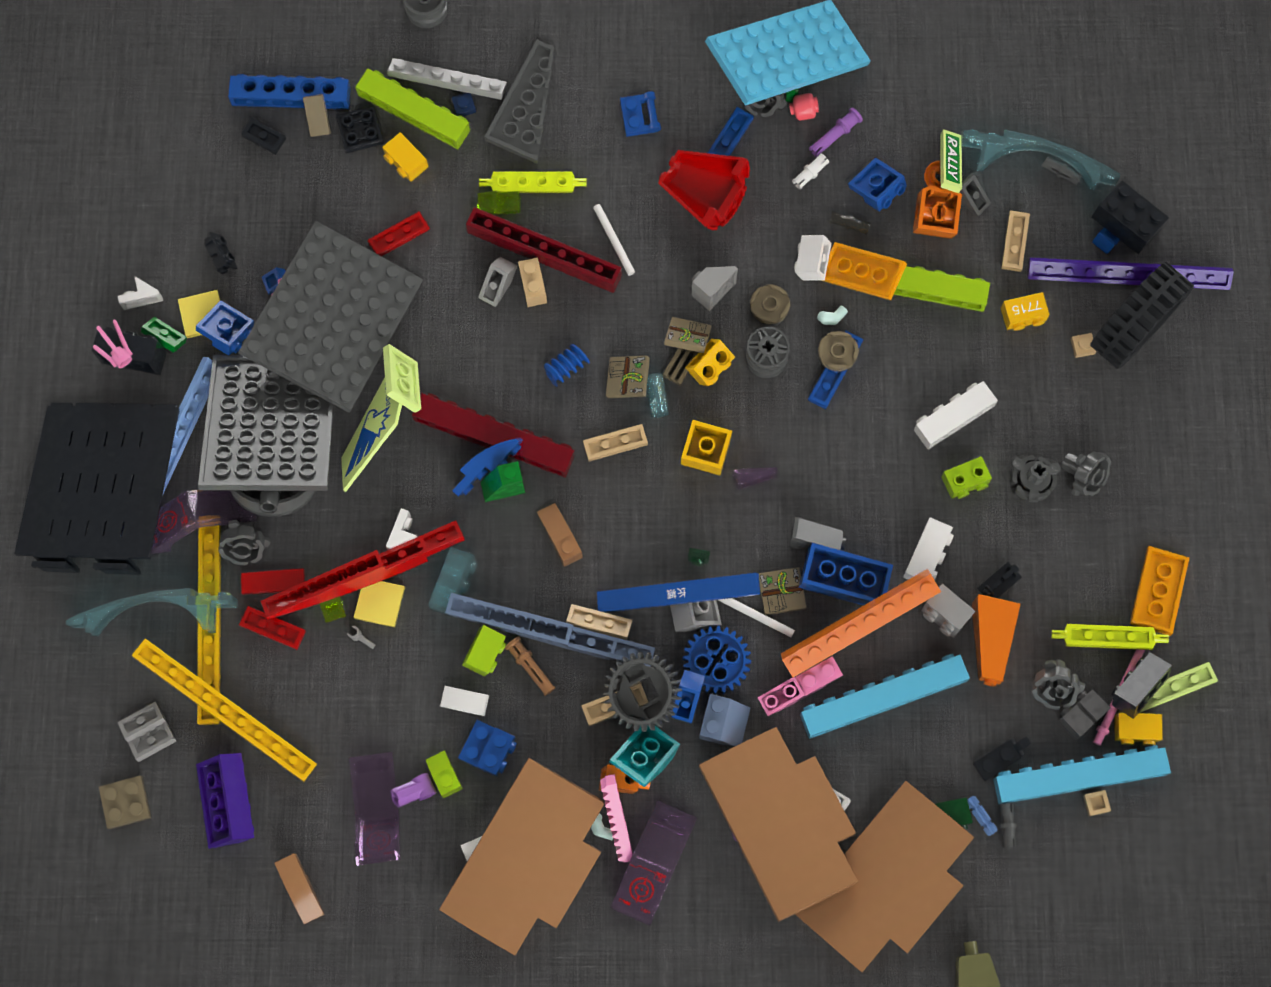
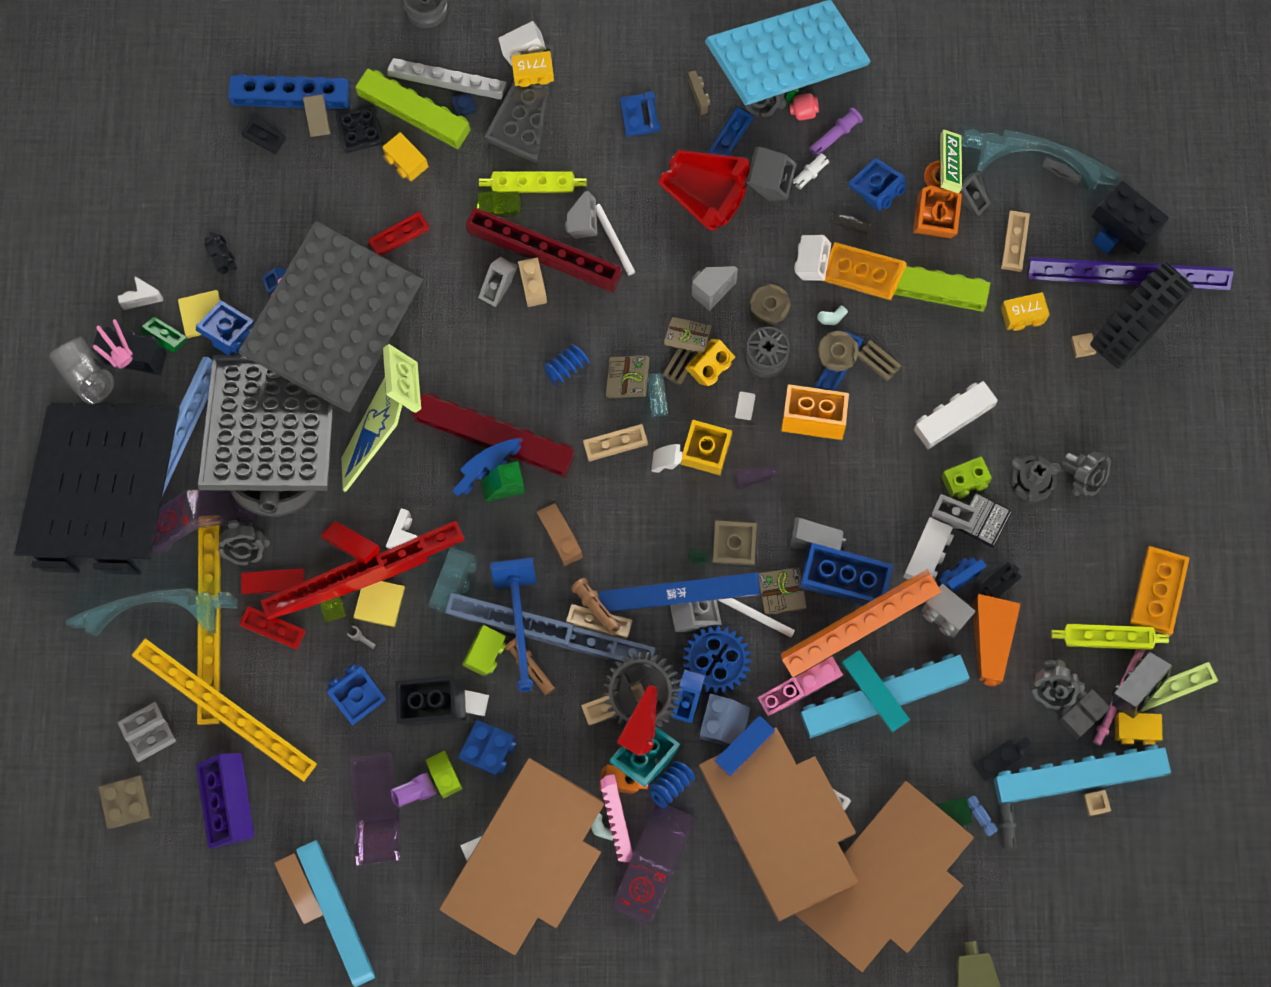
none -> clear brick [48,337,114,404]
none -> medium azure beam [296,840,375,987]
none -> red tile [321,521,380,564]
none -> blue plate [326,664,387,726]
none -> black brick [395,675,466,726]
none -> blue tile [490,558,536,692]
none -> white brick [499,21,546,66]
none -> yellow brick [511,51,554,87]
none -> light grey slope [565,191,597,239]
none -> medium nougat pin [571,578,620,635]
none -> red slope [617,685,657,756]
none -> blue piece [648,761,695,809]
none -> white slope [651,444,682,473]
none -> dark tan plate [688,70,711,115]
none -> dark tan plate [713,520,757,566]
none -> blue tile [715,716,775,776]
none -> white sticker [735,392,755,420]
none -> dark grey slope [746,146,797,201]
none -> light orange slope [781,384,849,440]
none -> teal tile [842,650,910,733]
none -> dark tan tile [858,340,901,382]
none -> light grey slope [932,494,980,529]
none -> blue plate [937,557,986,593]
none -> light grey tile [957,492,1013,548]

